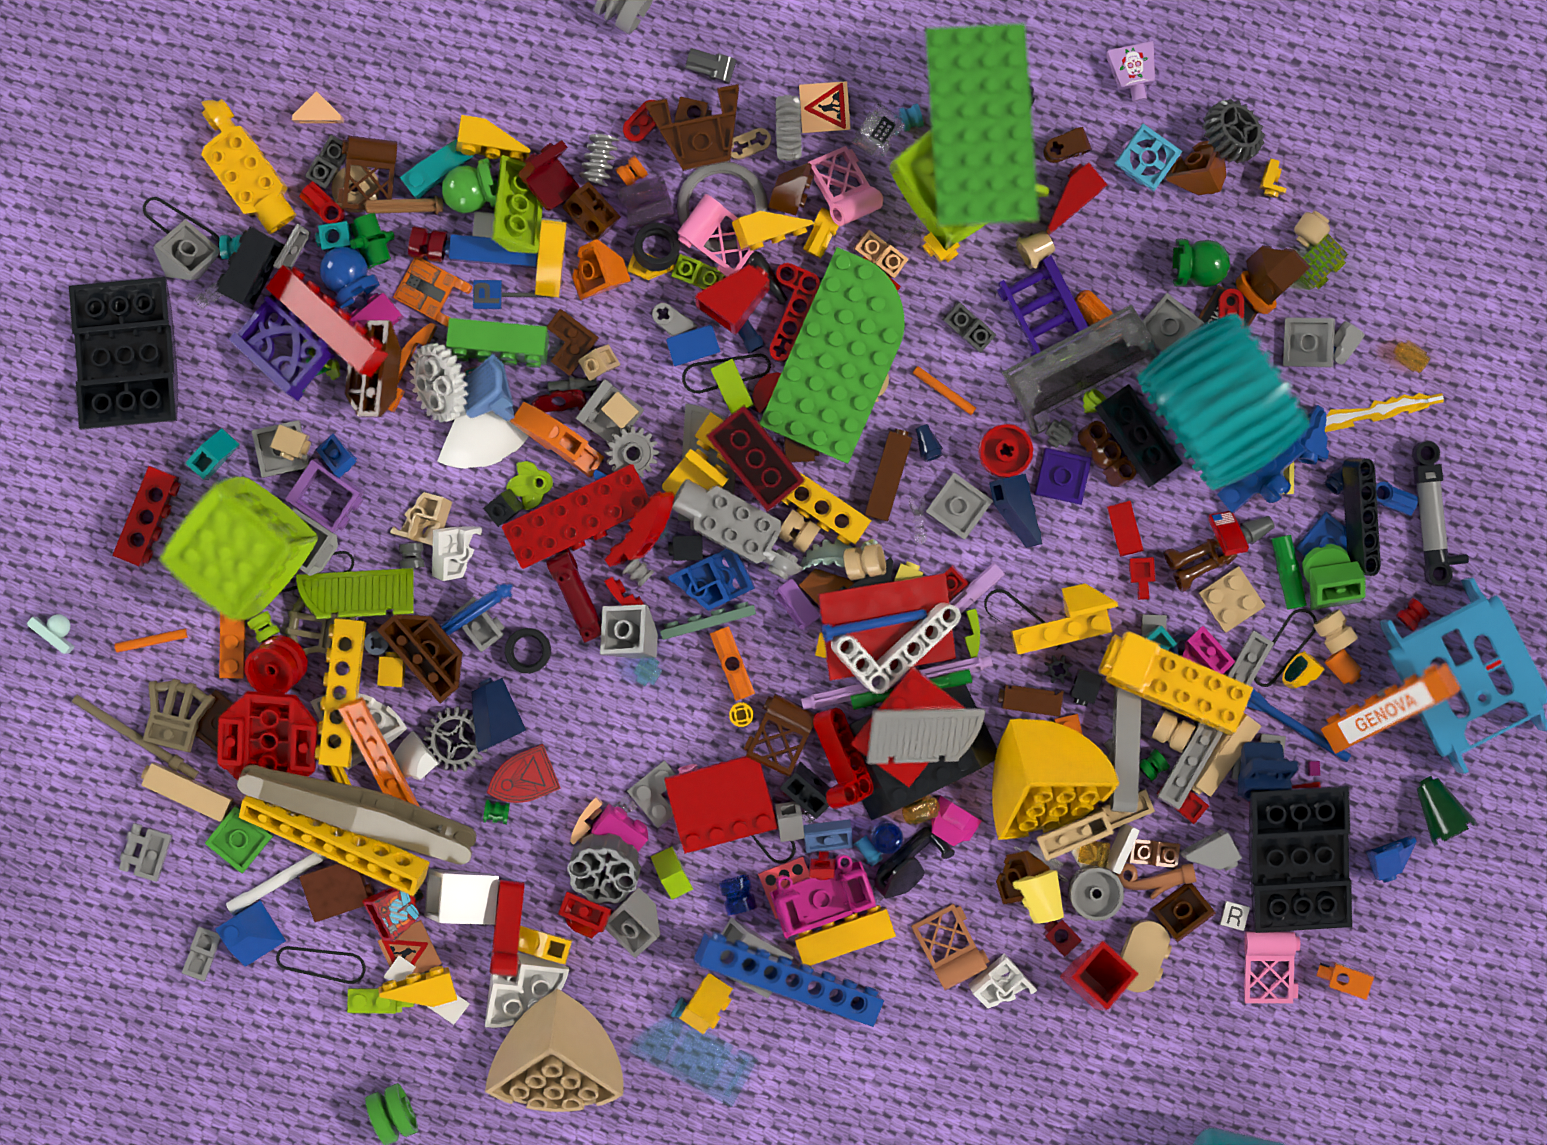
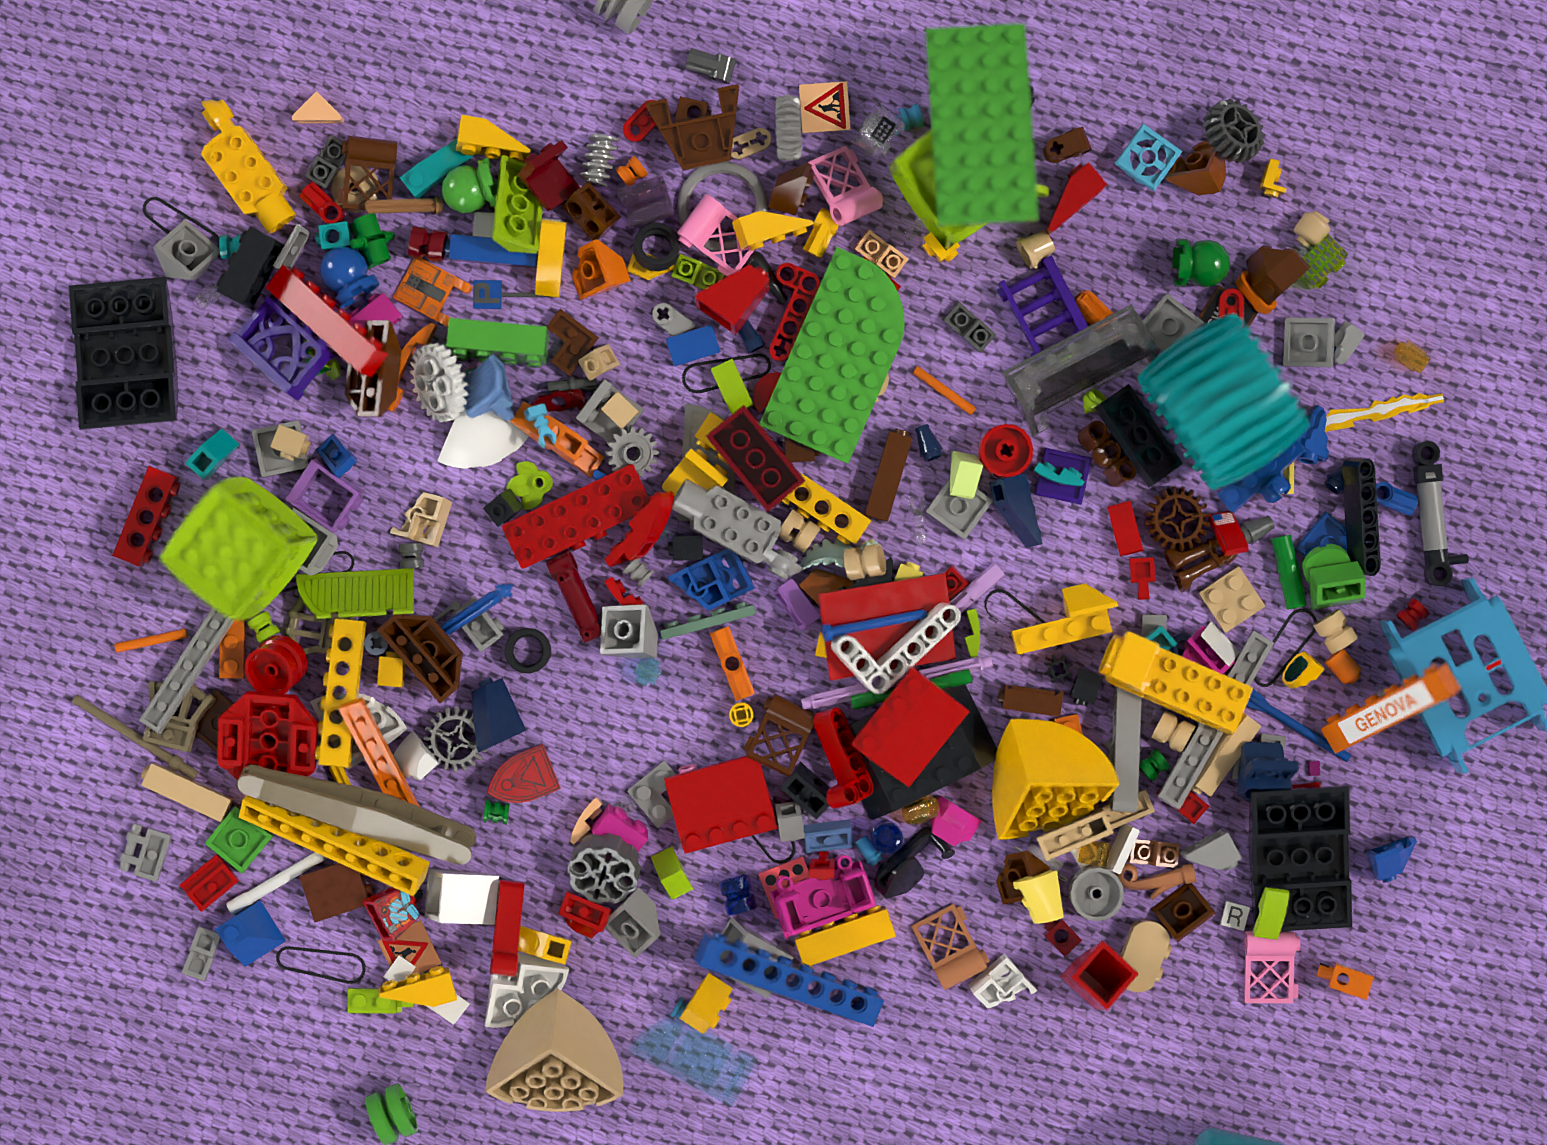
light aqua tile [27,614,75,654] -> none
white slope [432,526,482,581] -> none
light grey piece [867,708,985,764] -> none
dark grey gear [1045,418,1075,448] -> none
lavender torso [1106,41,1155,102] -> none
dark green cone [1417,776,1478,846] -> none
none -> light grey tile [139,607,235,734]
none -> red plate [179,854,240,912]
none -> light grey hinge [434,601,460,622]
none -> medium azure piece [524,404,556,448]
none -> yellowish green slope [950,451,983,500]
none -> teal slope [1032,461,1085,486]
none -> reddish brown gear [1144,486,1210,551]
none -> white sticker [1201,621,1239,667]
none -> lime slope [1253,887,1289,940]

